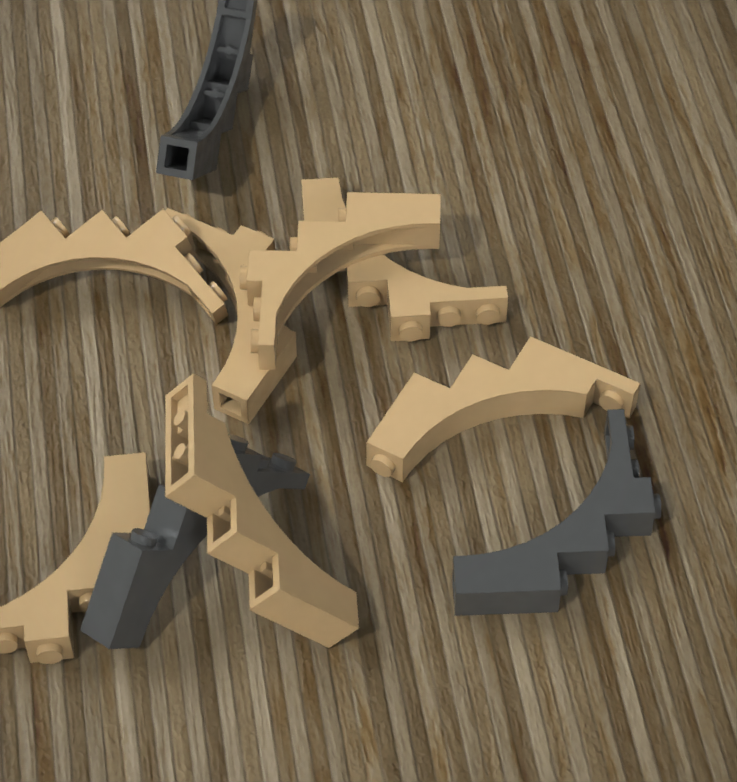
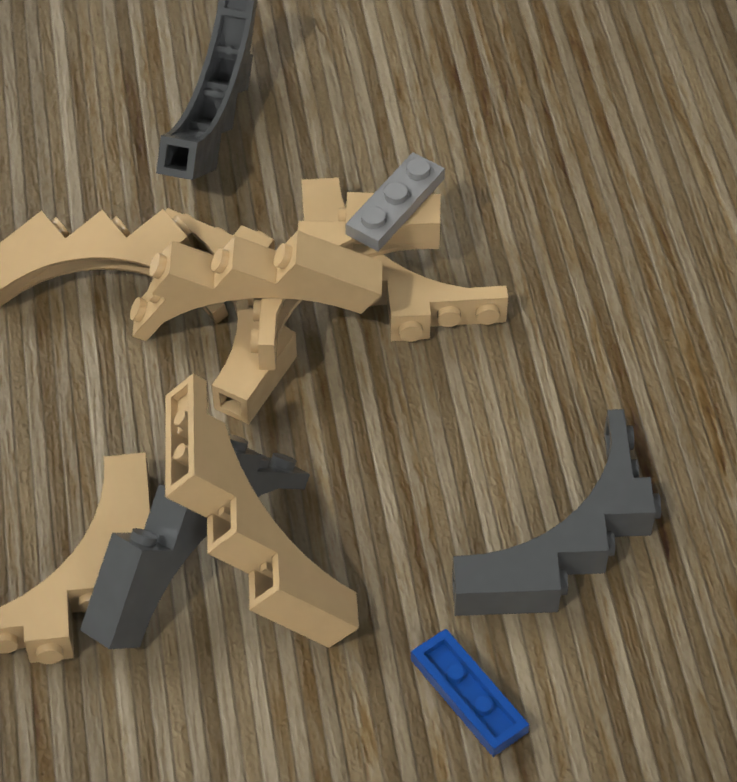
tan arch [366,336,640,482] -> none
none -> tan arch [130,230,383,341]
none -> light grey plate [346,152,445,252]
none -> blue plate [410,628,529,757]

